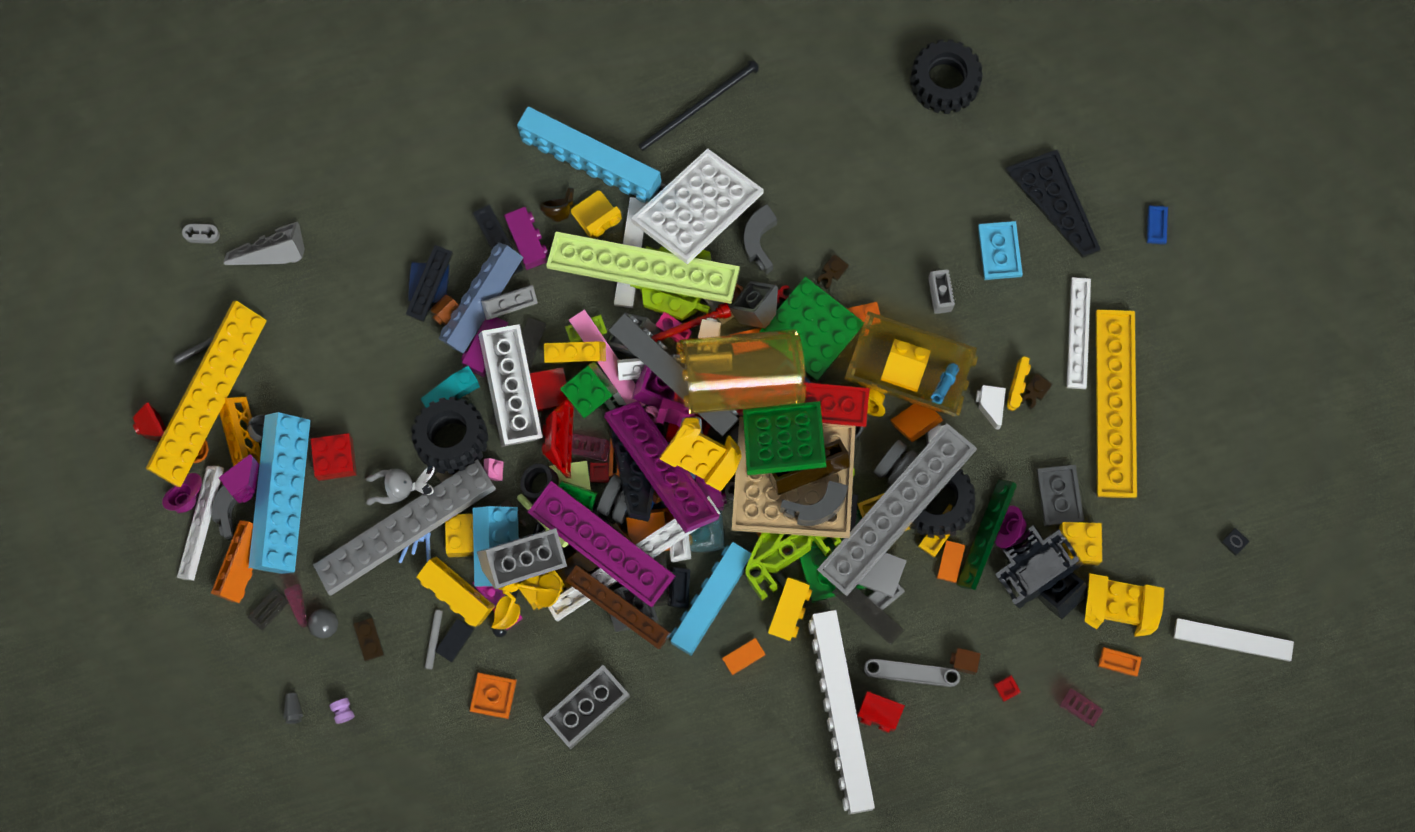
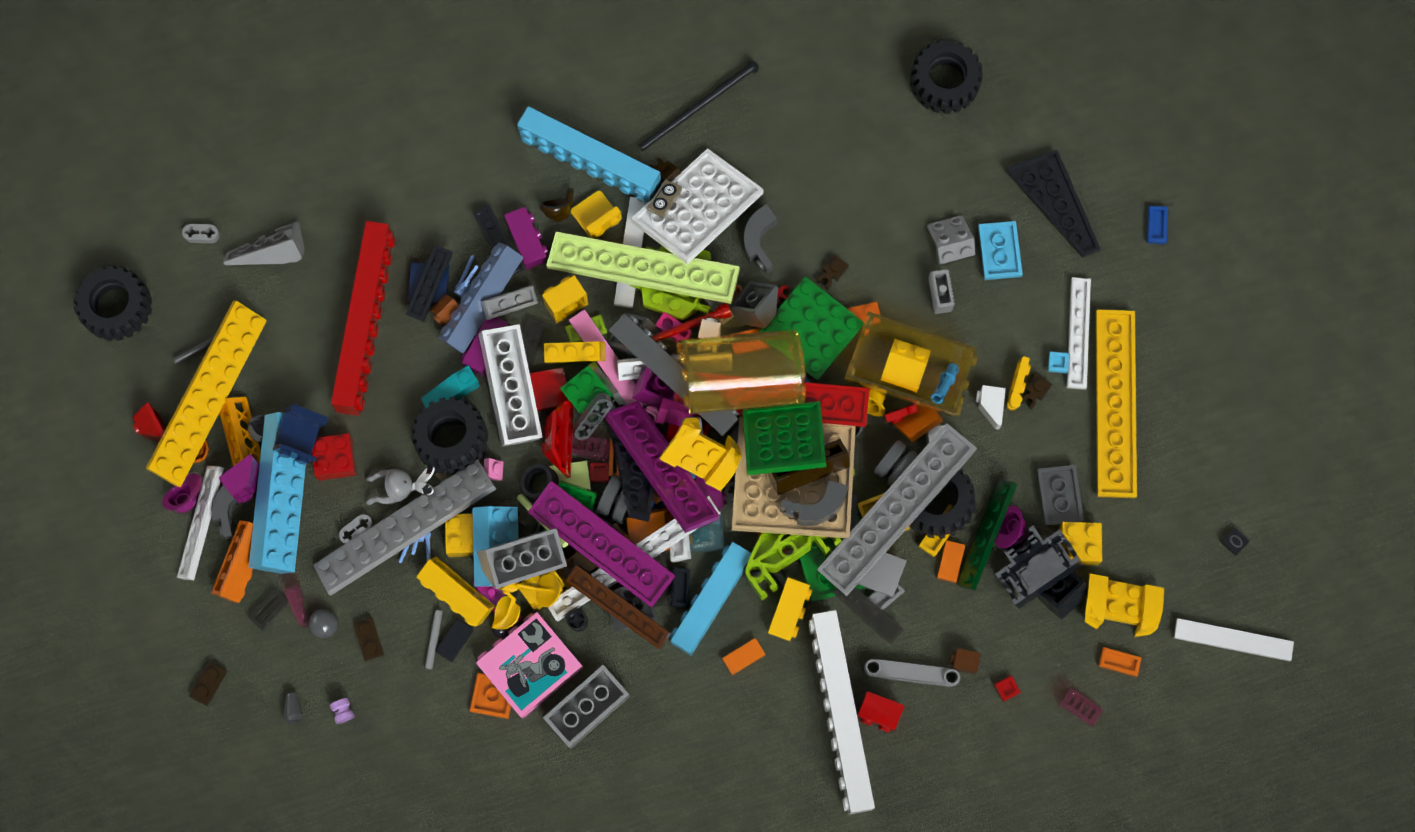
none -> black tyre [73,265,152,341]
none -> dark brown plate [189,662,228,706]
none -> dark blue panel [273,404,328,465]
none -> red brick [331,221,396,416]
none -> light grey beam [339,514,373,544]
none -> light blue plant [454,255,478,298]
none -> panel [476,612,583,719]
none -> yellow brick [542,275,589,324]
none -> black wheel [567,610,588,632]
none -> dark grey beam [573,393,612,440]
none -> tile [647,179,682,218]
none -> dark brown plate [649,158,681,182]
none -> red plate [885,404,918,424]
none -> light grey bracket [927,216,975,265]
none -> medium azure plate [1048,352,1069,373]

